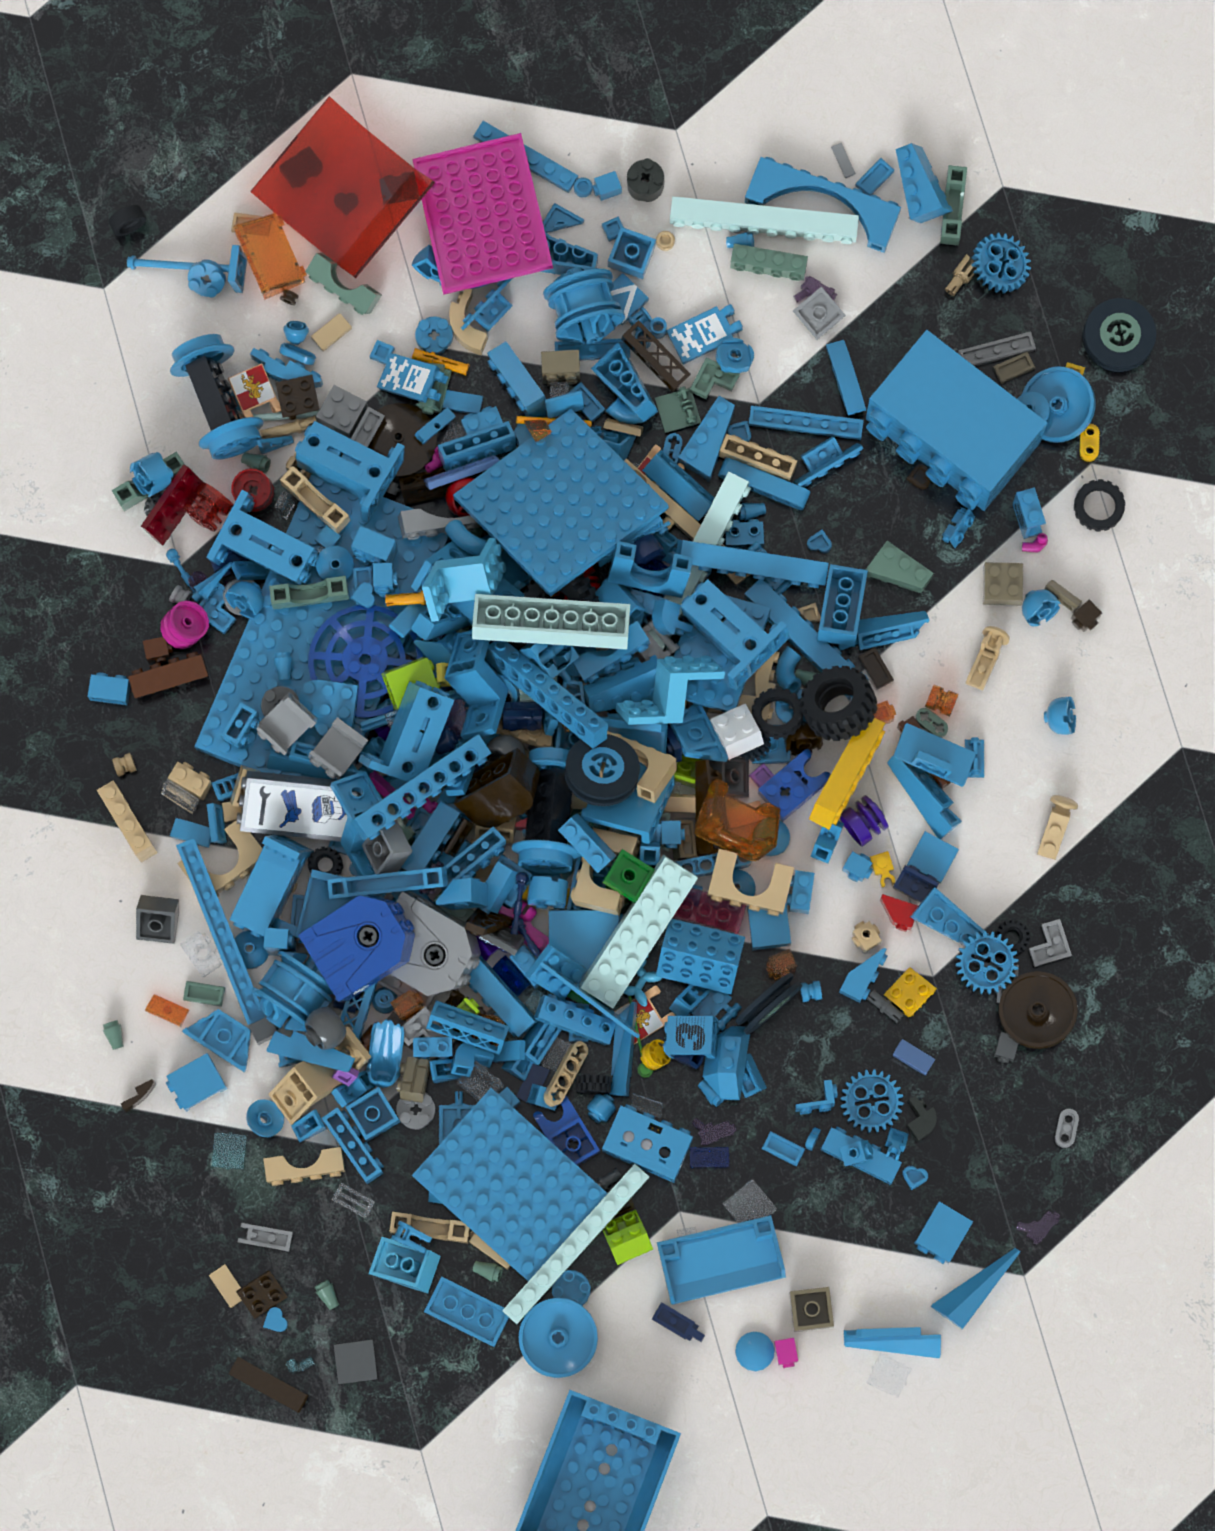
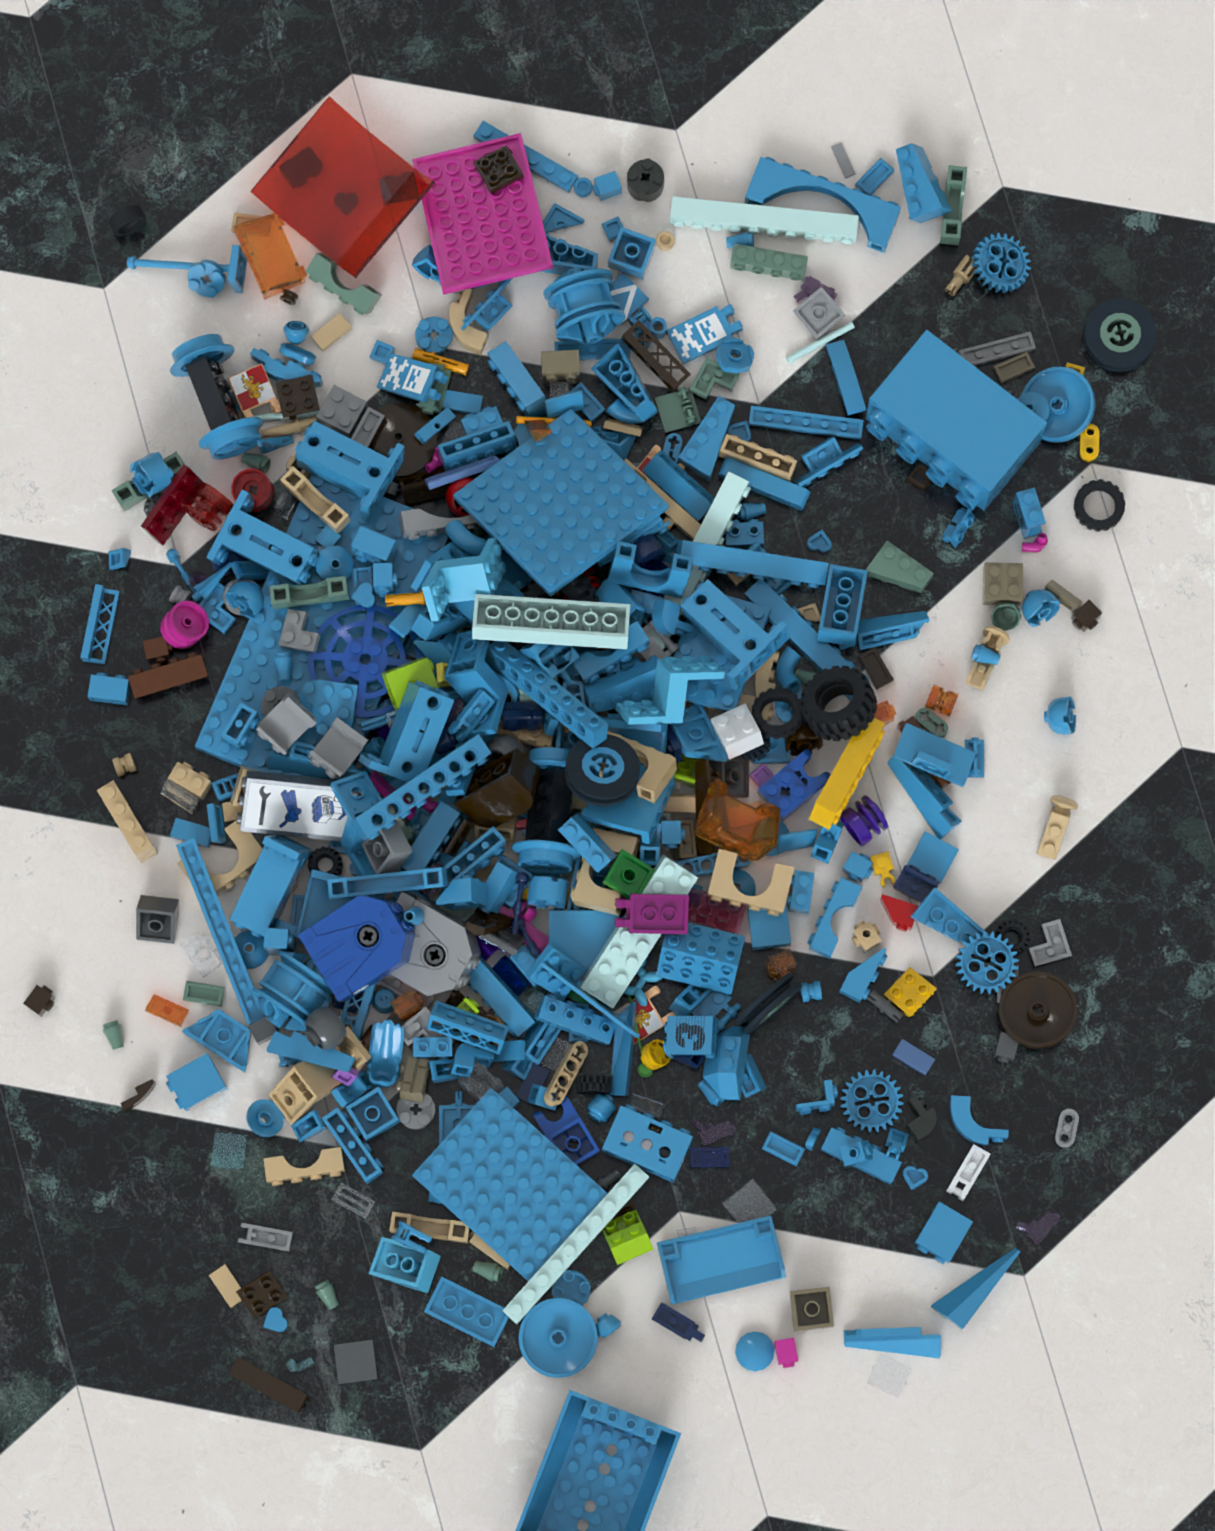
none -> dark brown brick [23,985,55,1017]
none -> dark azure fence [80,584,120,665]
none -> dark azure slope [108,548,131,570]
none -> light grey plate [279,609,321,653]
none -> dark azure cone [404,906,424,926]
none -> dark azure hinge [448,689,495,742]
none -> dark brown tile [473,145,524,194]
none -> dark azure cone [596,1313,621,1338]
none -> magenta tile [614,893,689,934]
none -> dark azure slope [775,829,817,852]
none -> light aqua bar [786,322,855,364]
none -> dark azure arch [807,877,862,959]
none -> white plate [946,1144,990,1201]
none -> dark azure arch [949,1095,1009,1146]
none -> dark azure cone [971,644,1001,665]
none -> sand green hair [991,602,1022,631]

